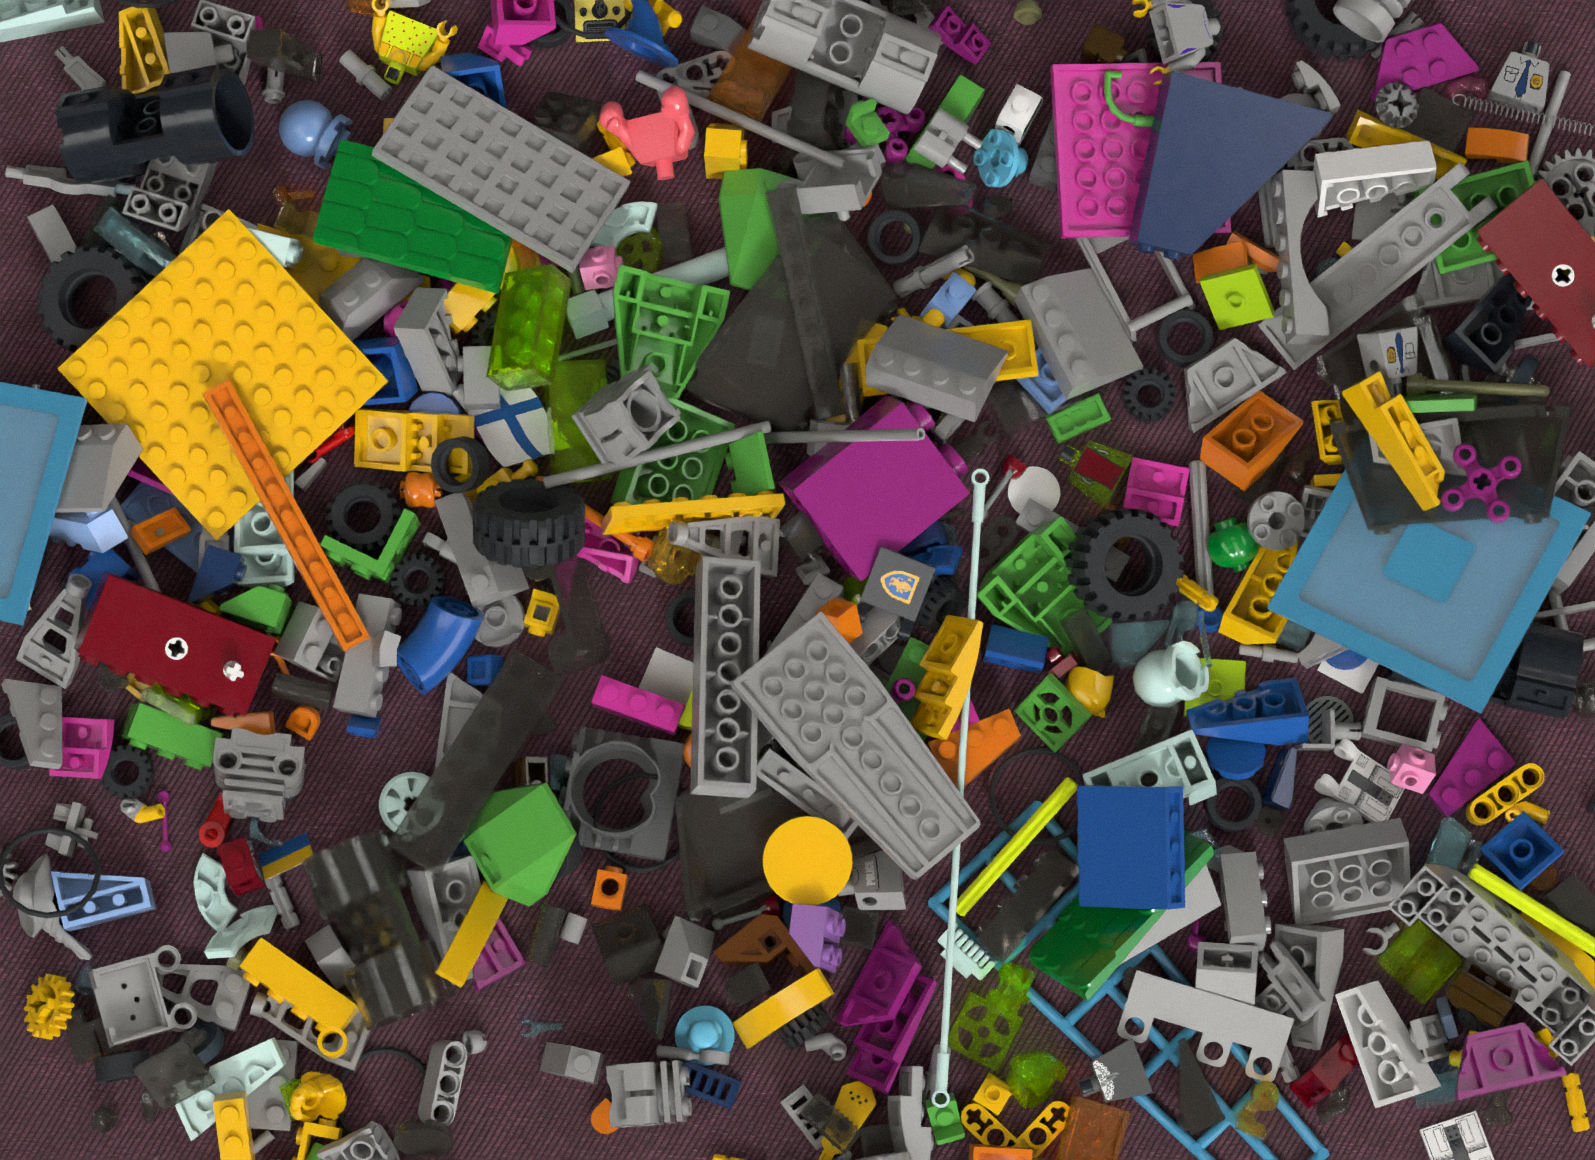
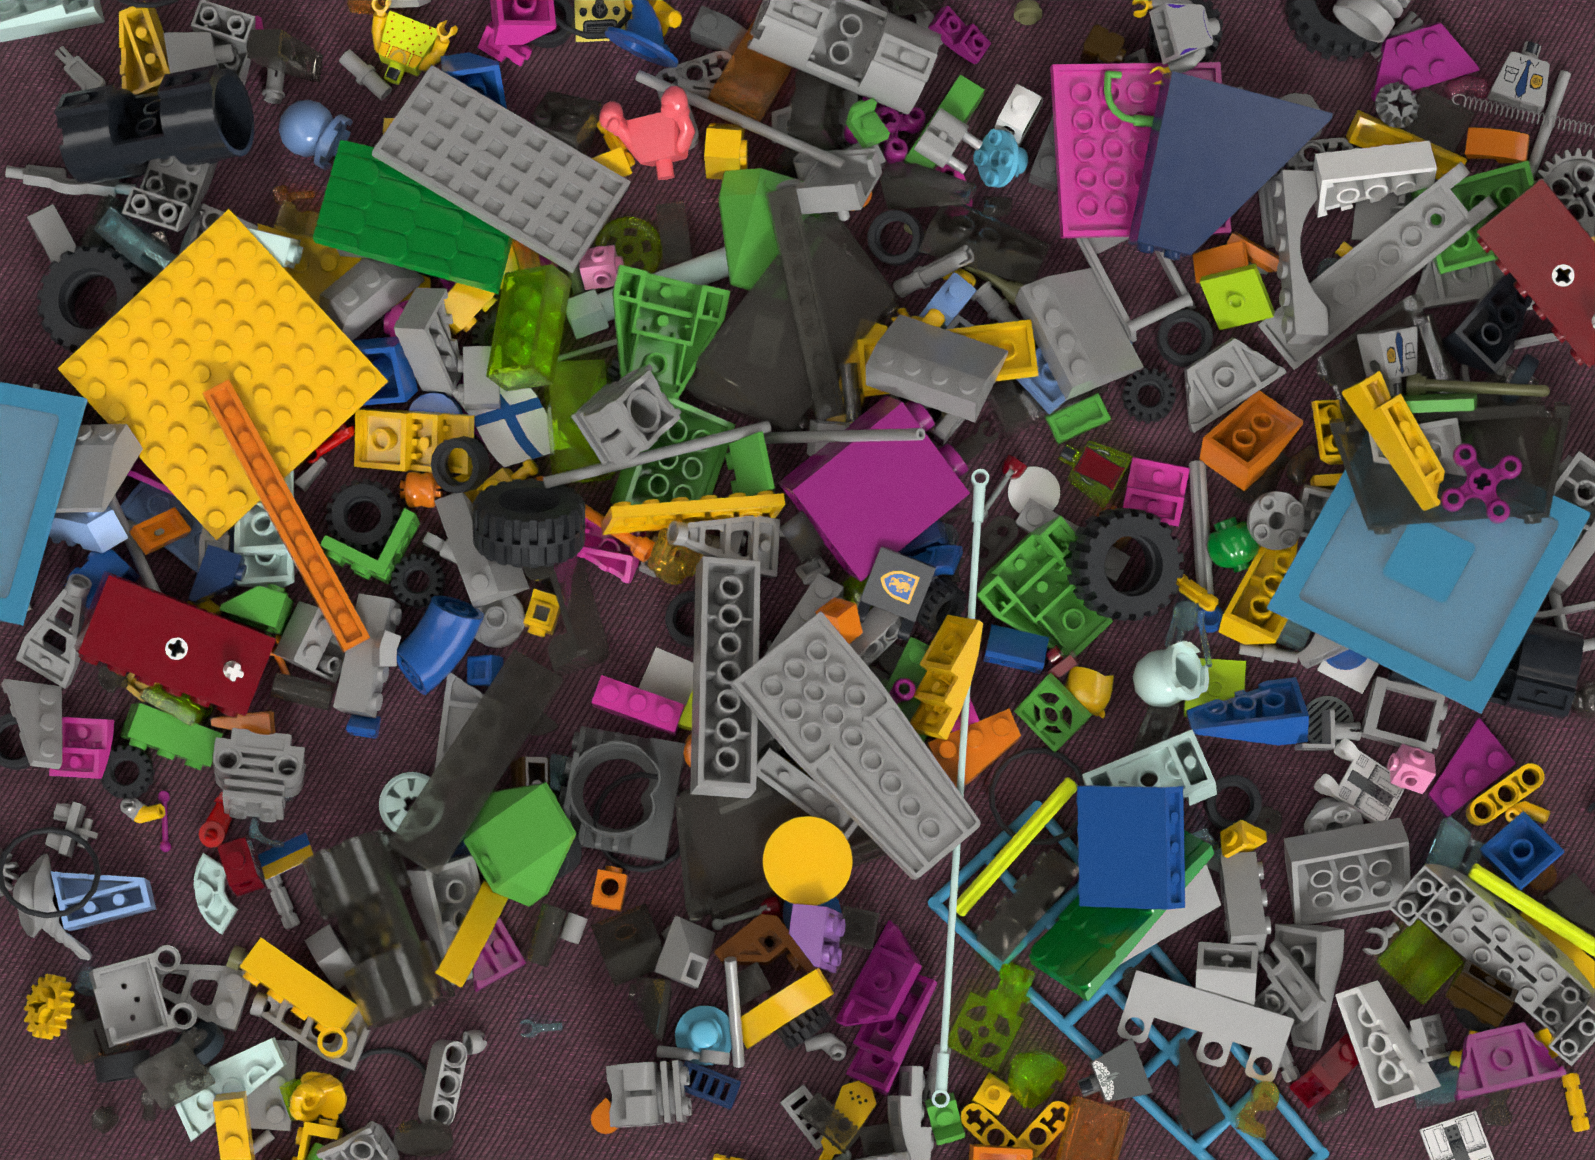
light aqua tile [204,905,278,959] -> none
orange tile [285,705,320,741] -> none
light grey slope [539,1042,604,1085] -> none
light aqua tile [591,201,658,249] -> none
light grey torso [838,850,906,910] -> none
light aqua piece [938,923,997,980] -> none
clear smoke slope [1060,607,1111,671] -> none
clear light blue slope [1108,620,1170,667] -> none
magenta hand [1186,917,1206,953] -> none
blue tile [1206,737,1266,780] -> none
dark blue slope [1261,747,1297,812] -> none
light grey slope [1292,60,1341,114] -> none
sand blue tile [1436,996,1459,1039] -> none
none -> light grey bar [724,957,745,1068]
none -> yellow bracket [1220,820,1267,858]

